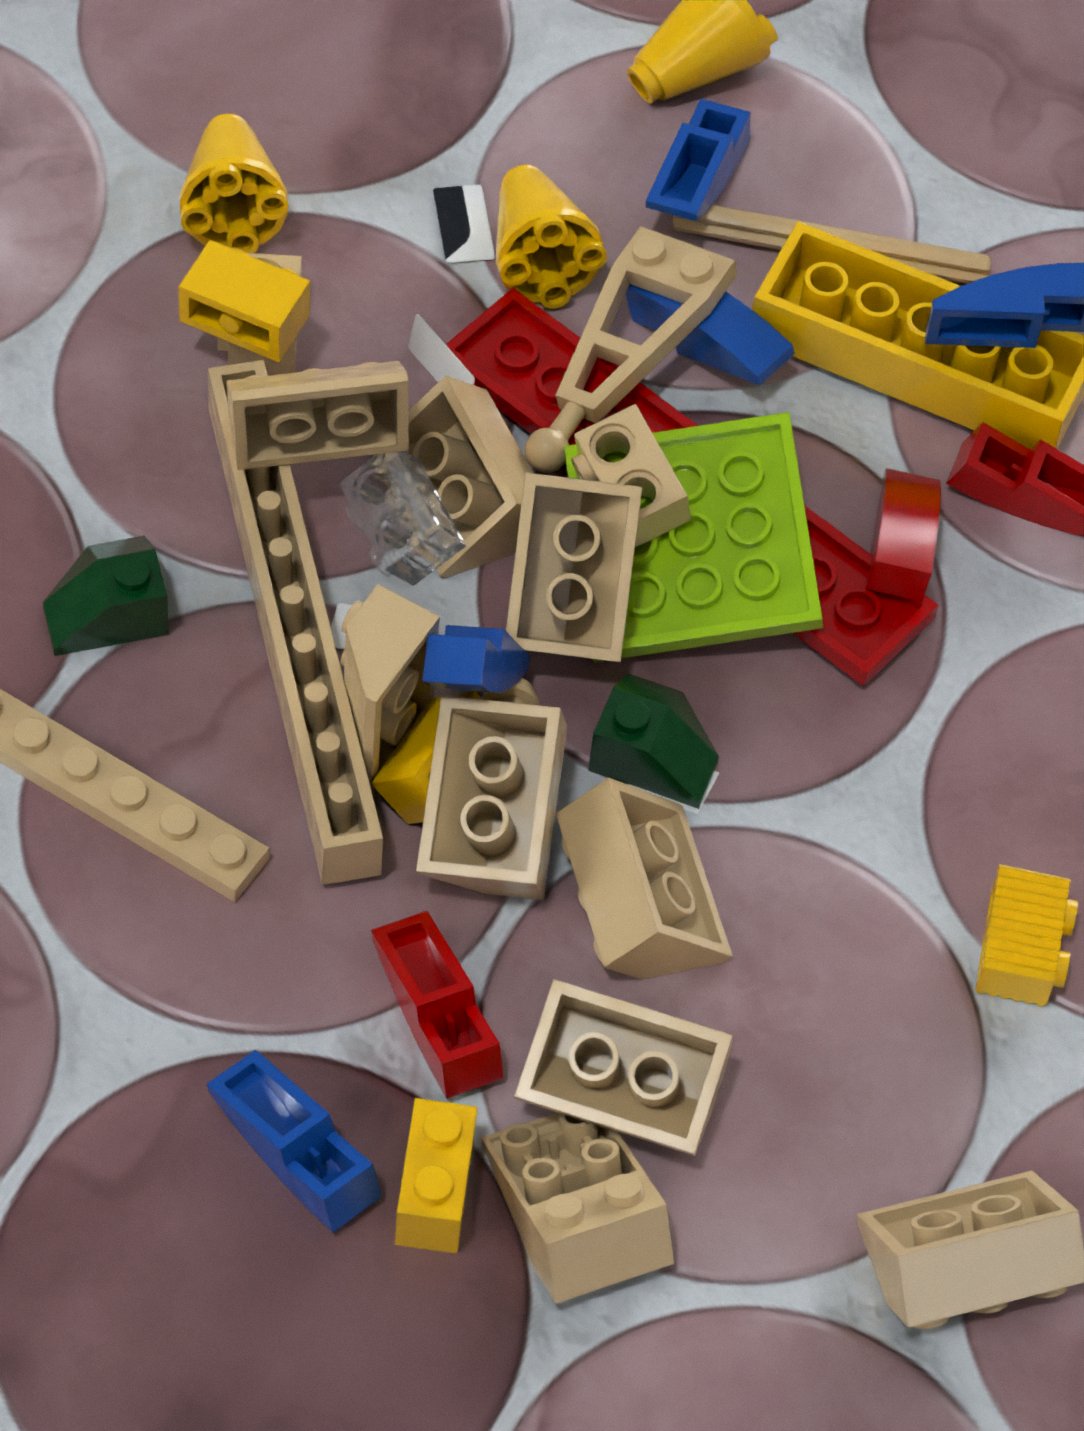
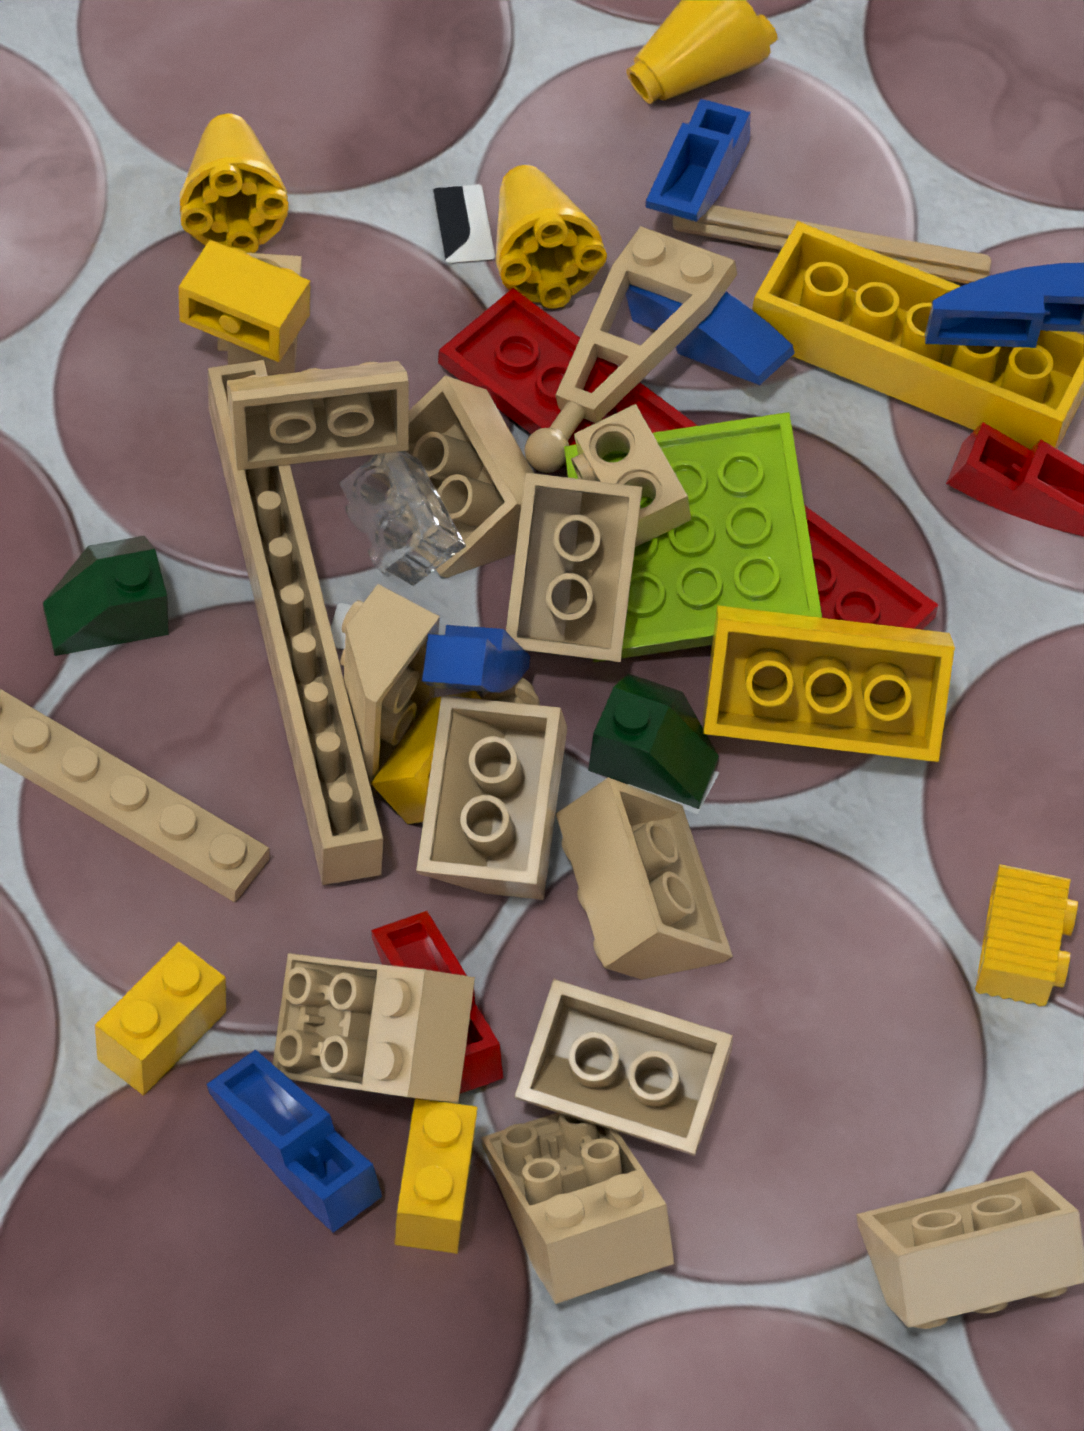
white sticker [408,314,475,385] -> none
red slope [866,468,941,602] -> none
none -> yellow brick [95,942,226,1096]
none -> tan slope [273,953,475,1103]
none -> yellow brick [703,605,955,762]

